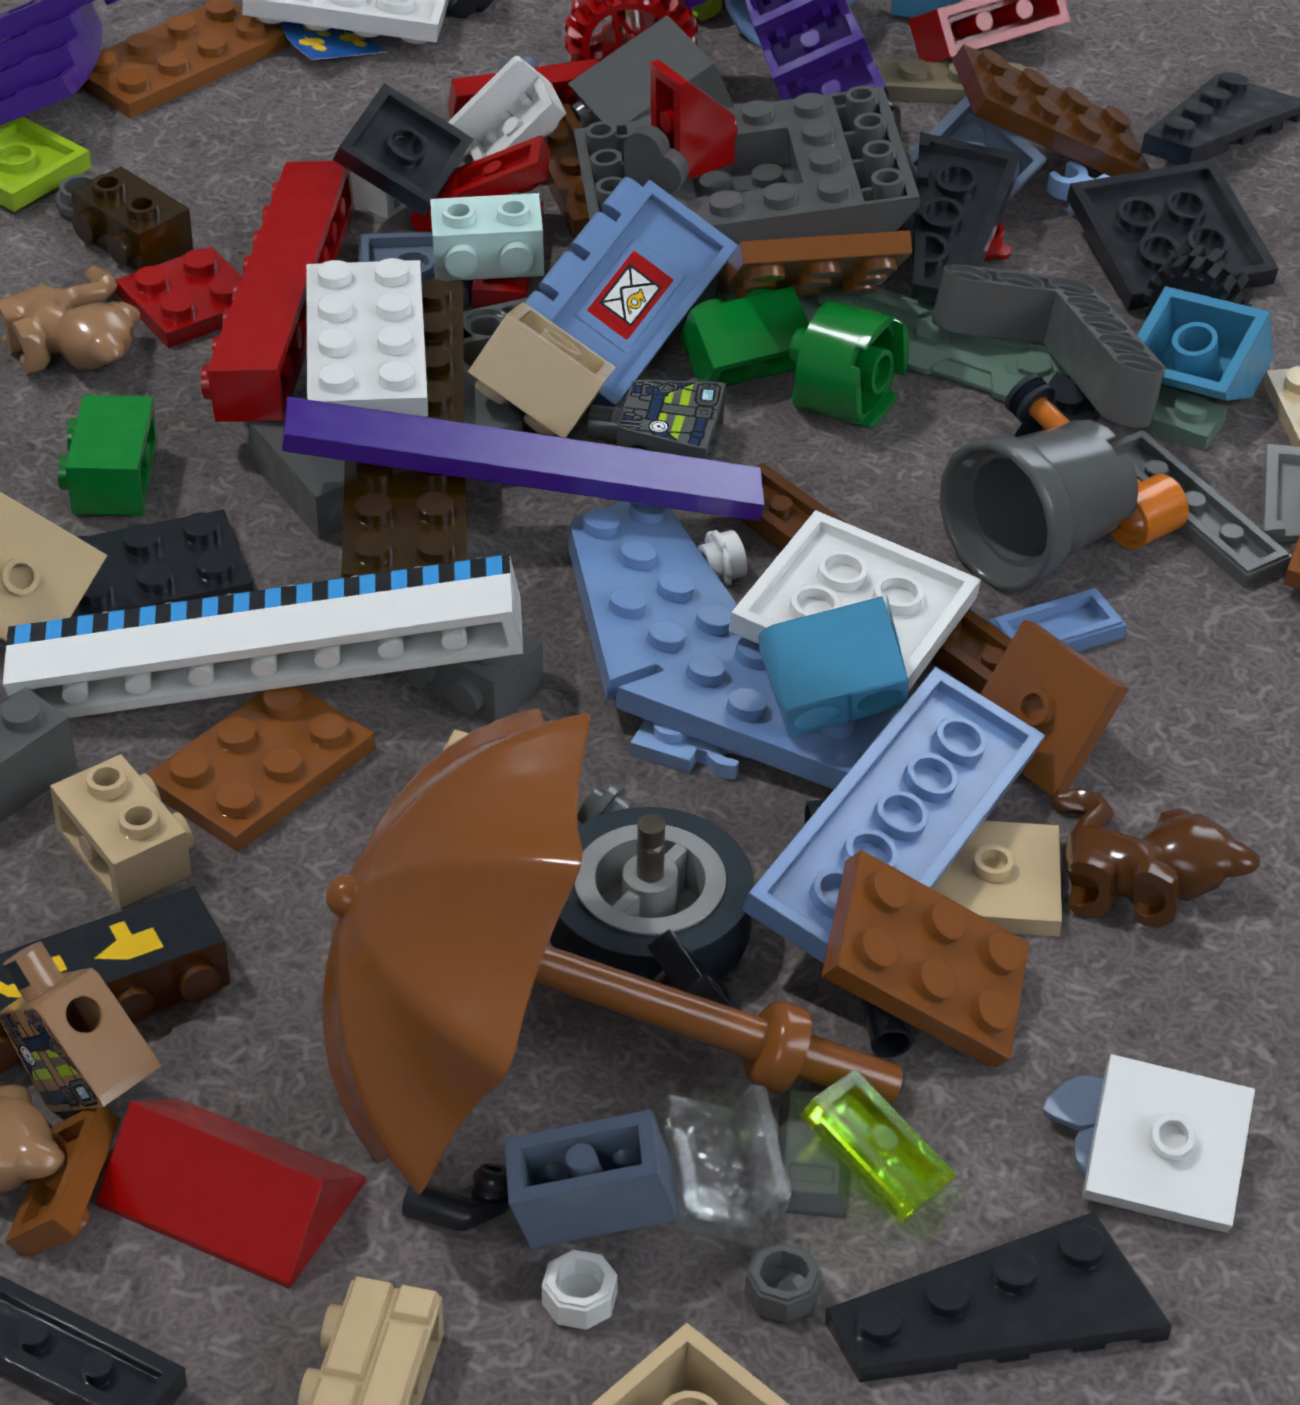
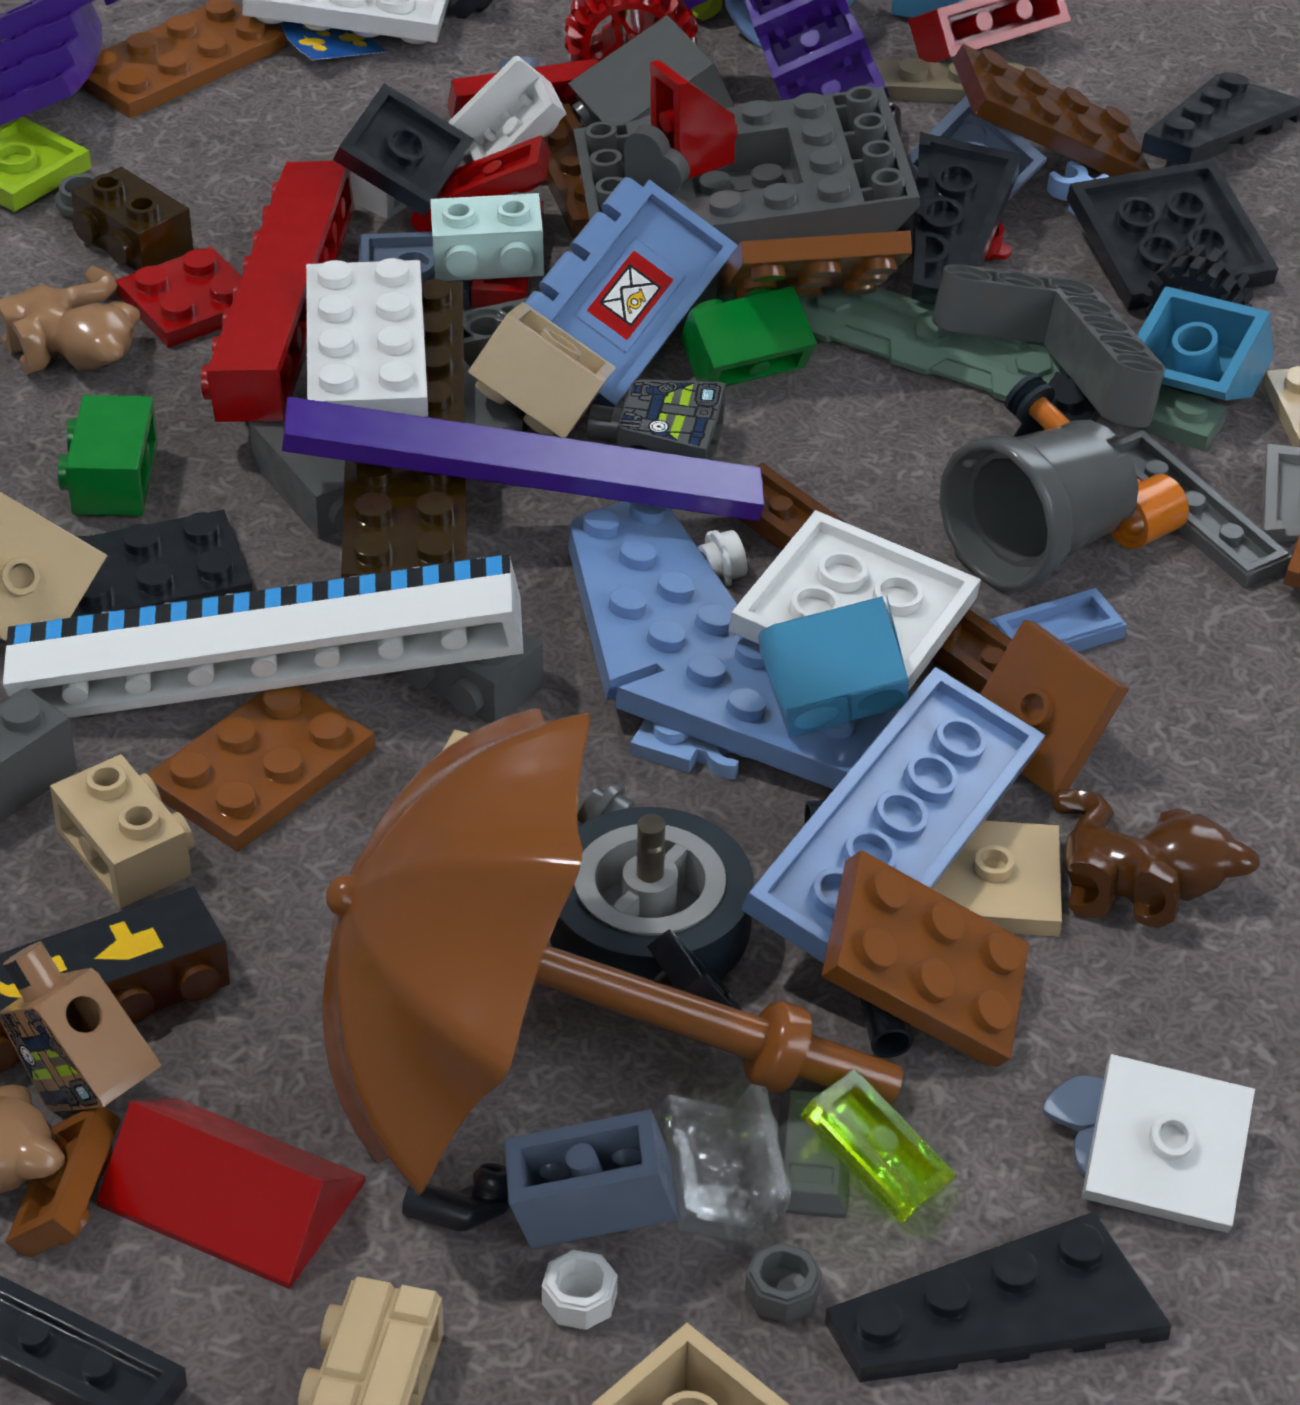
green brick [789,300,909,427] -> none

